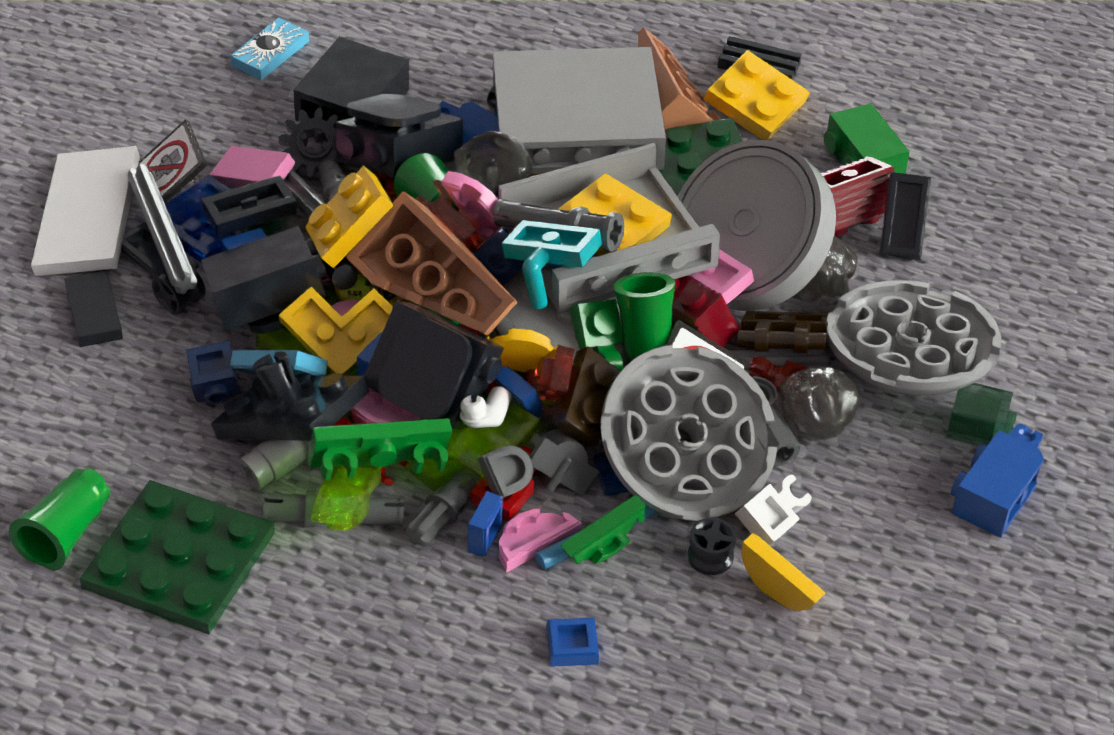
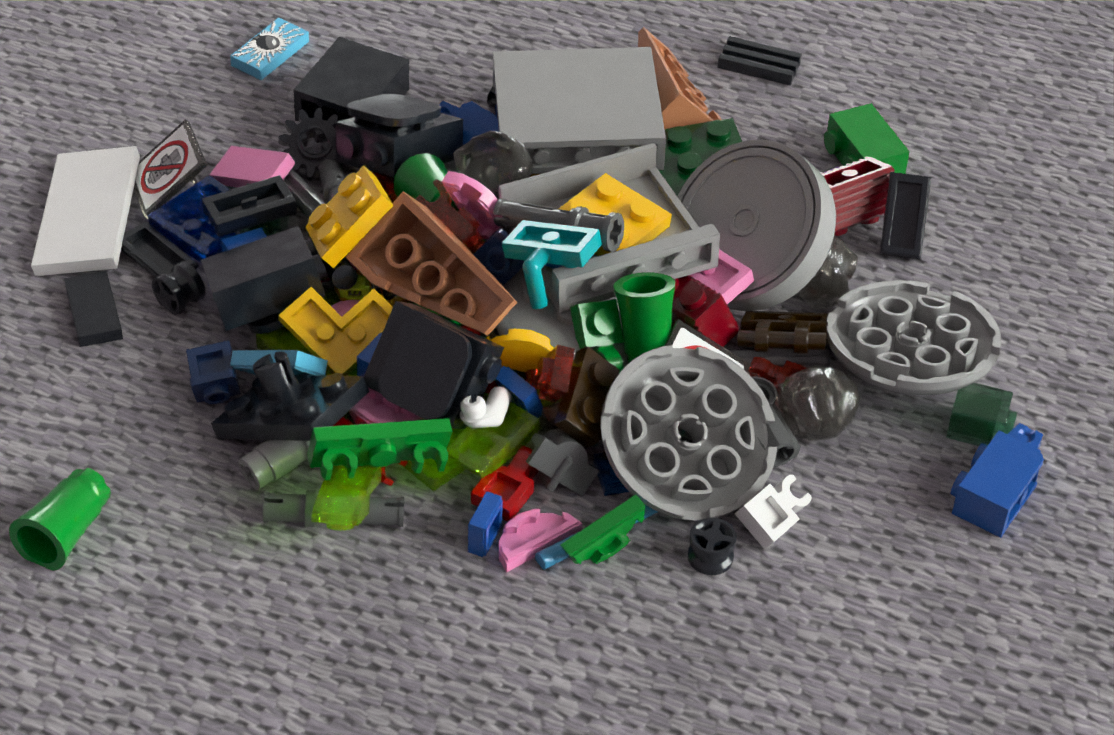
dark green plate [80,480,275,635] -> none
dark grey axle [128,164,197,294] -> none
dark grey axle [406,471,477,546] -> none
dark grey tile [477,445,533,498] -> none
blue tile [546,617,599,667] -> none
yellow plate [703,50,810,140] -> none
yellow tile [741,533,826,611] -> none

